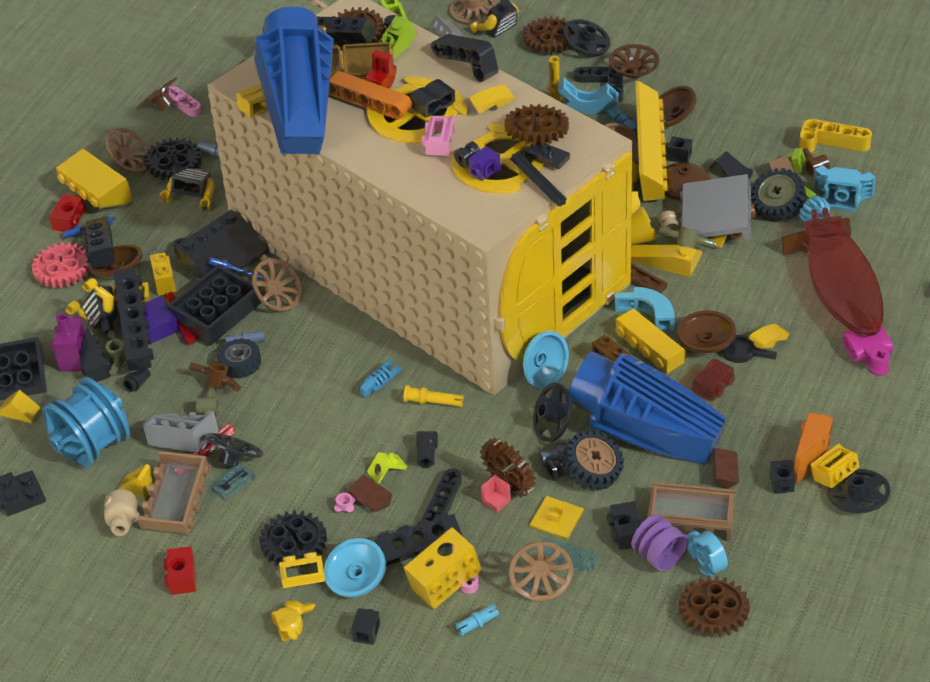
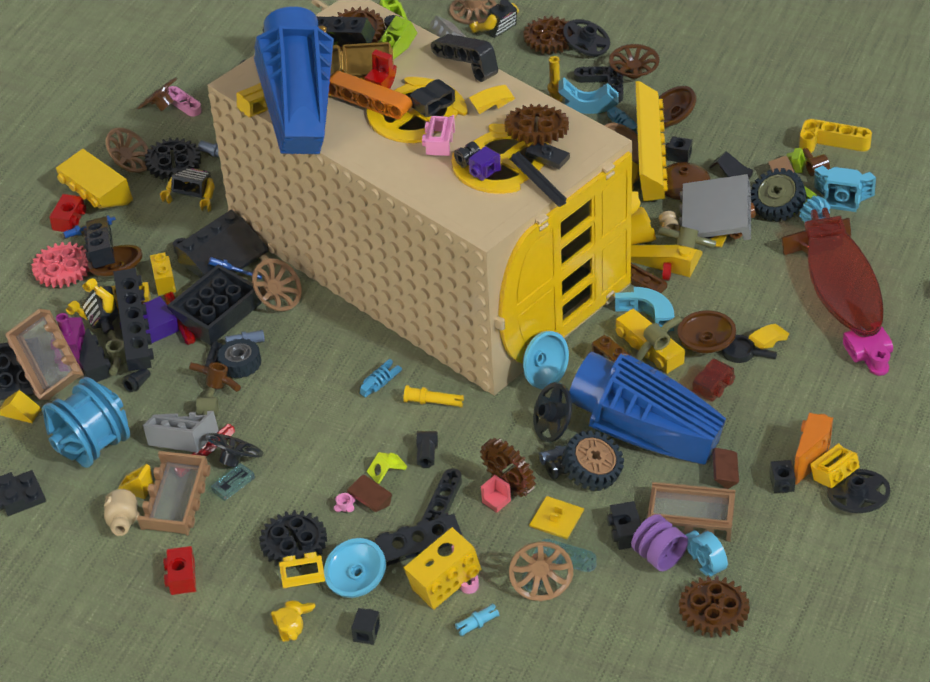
none -> window [5,309,84,400]
none -> black axle [205,341,222,367]
none -> olive piece [635,315,682,361]
none -> red tile [662,262,672,281]

